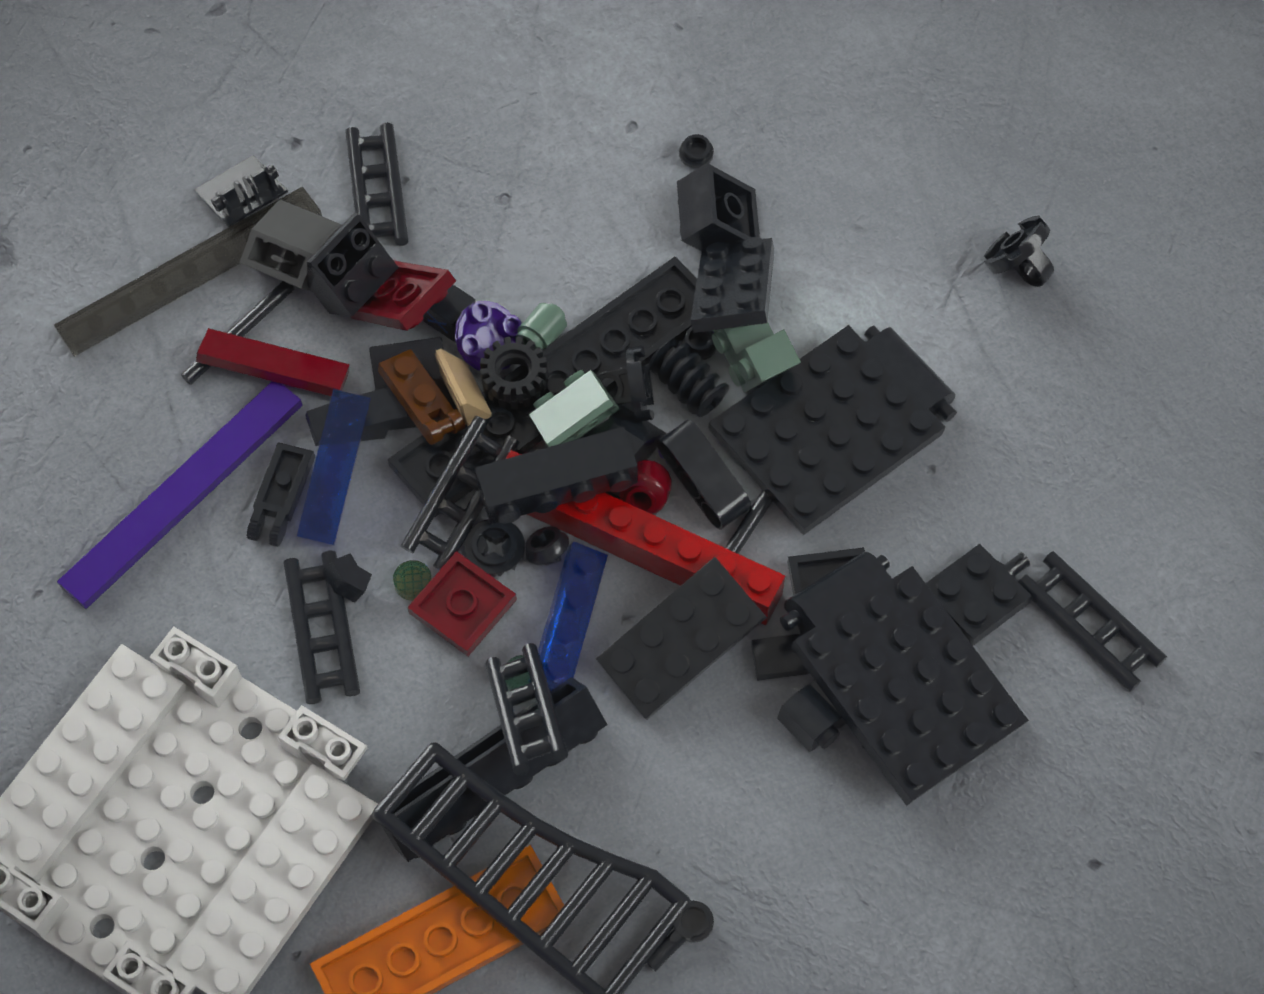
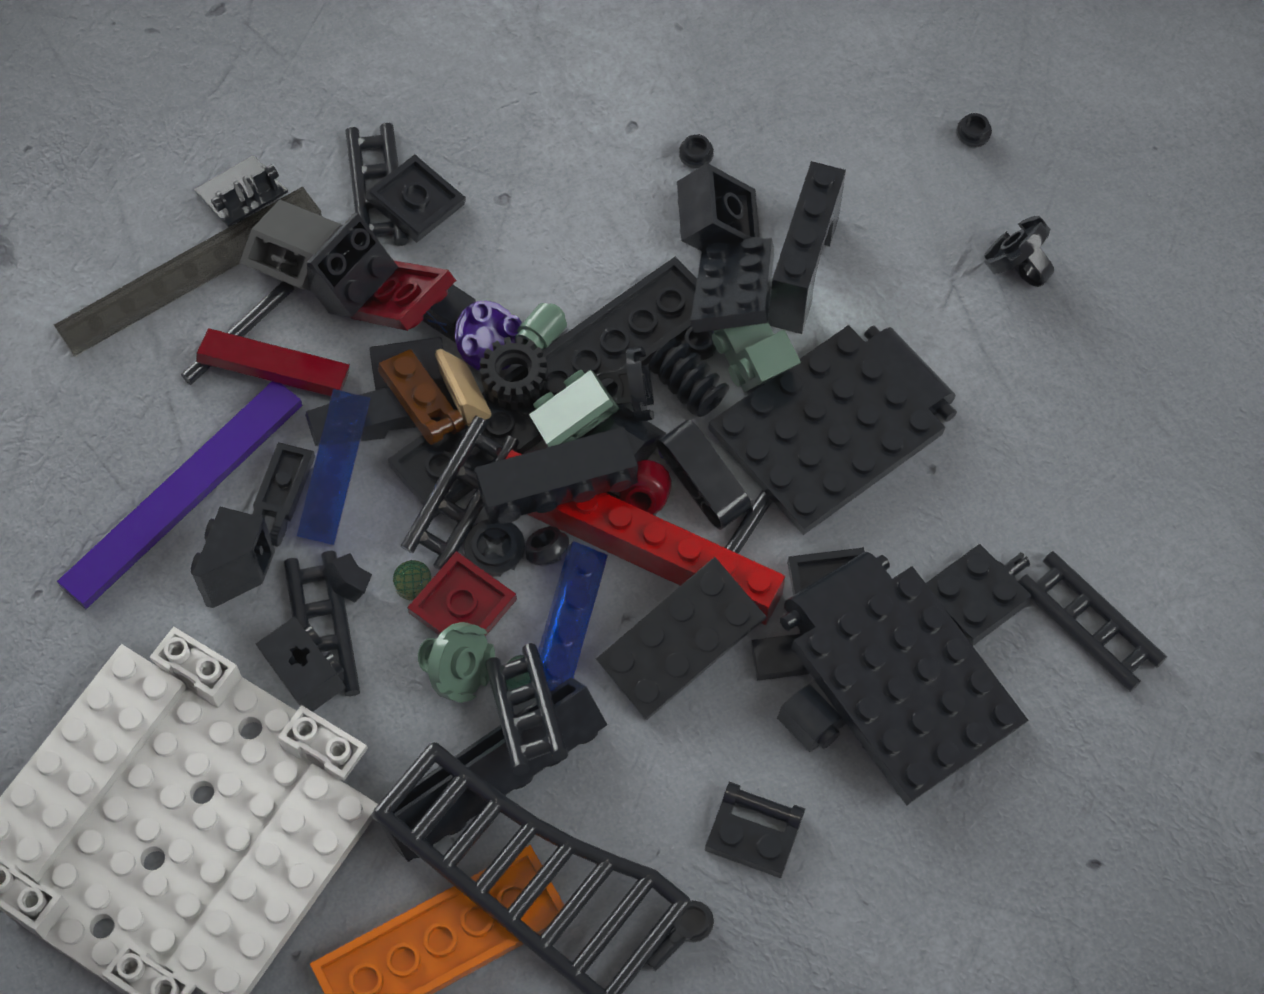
none -> black slope [191,506,275,608]
none -> black brick [256,616,346,712]
none -> black tile [365,154,466,243]
none -> sand green tile [418,622,495,703]
none -> black plate [705,781,806,878]
none -> black arch [768,161,846,334]
none -> black plate [957,113,992,147]

